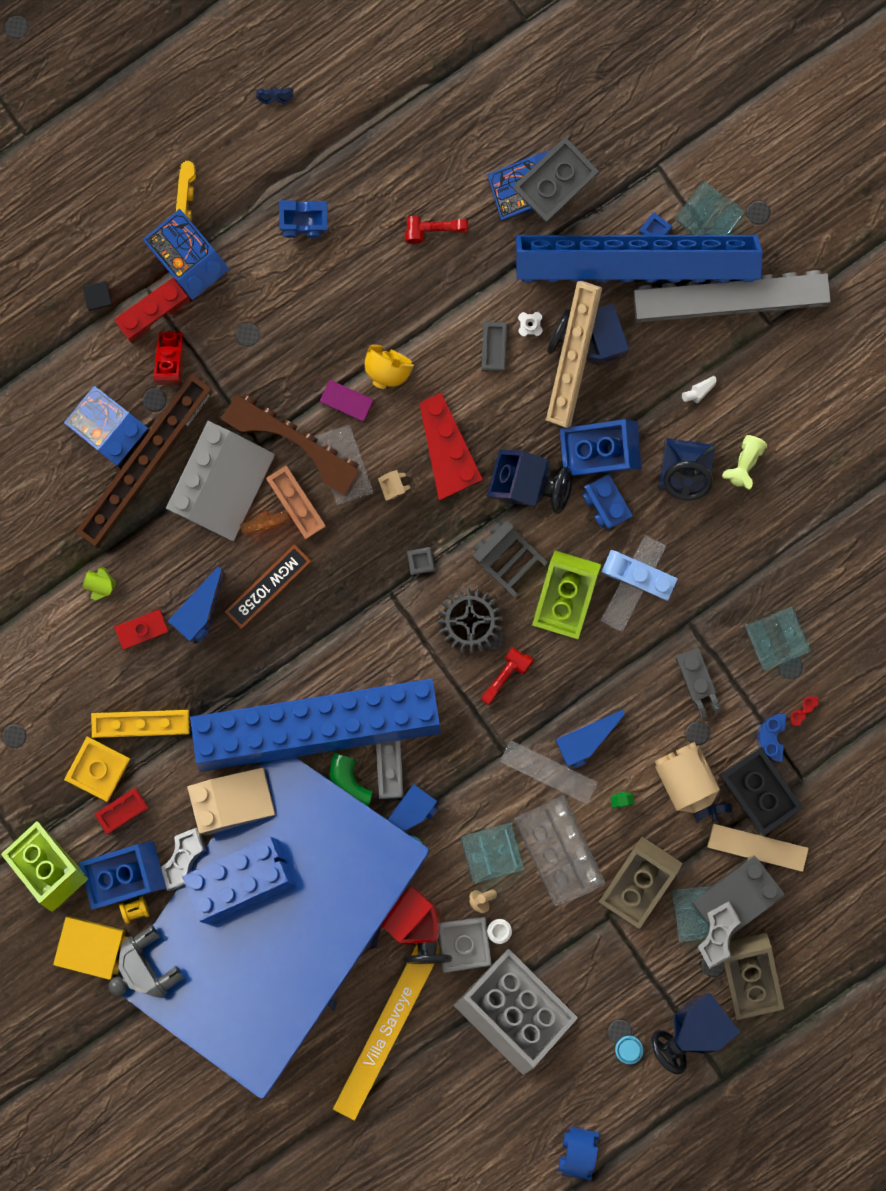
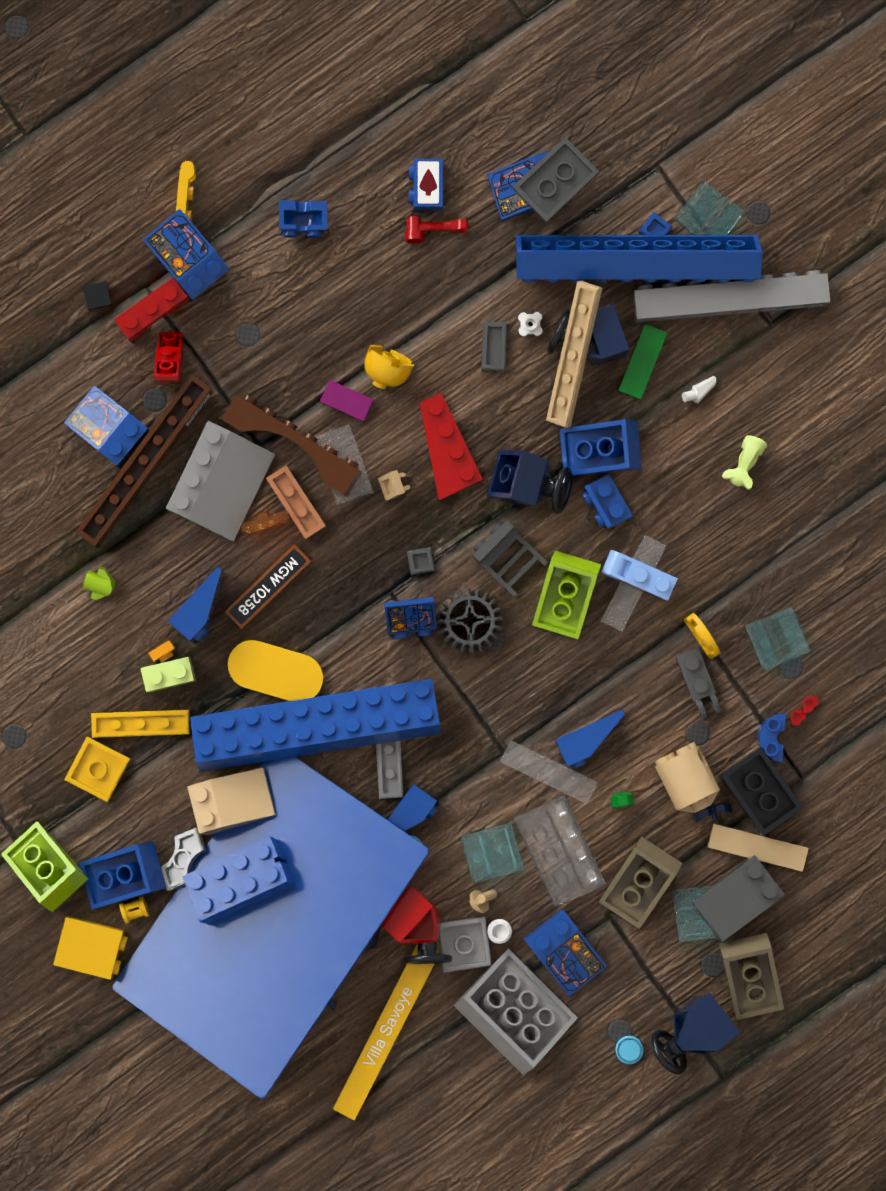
red plate [94,788,149,835] -> none
dark grey connector [108,925,185,998] -> none
red plate [114,609,169,650] -> none
dark blue piece [256,87,294,105] -> none
green cylinder [329,753,373,806] -> none
red brick [481,647,534,705] -> none
blue cylinder [558,1127,599,1181] -> none
piece [658,438,715,501] -> none
light grey tile [698,901,742,969] -> none
none -> yellowish green brick [141,657,196,692]
none -> light orange plate [149,640,176,663]
none -> yellow tile [228,640,323,701]
none -> slope [384,597,437,639]
none -> brick [409,159,443,211]
none -> blue slope [524,909,607,997]
none -> green tile [618,324,667,401]
none -> yellow tile [684,613,720,659]

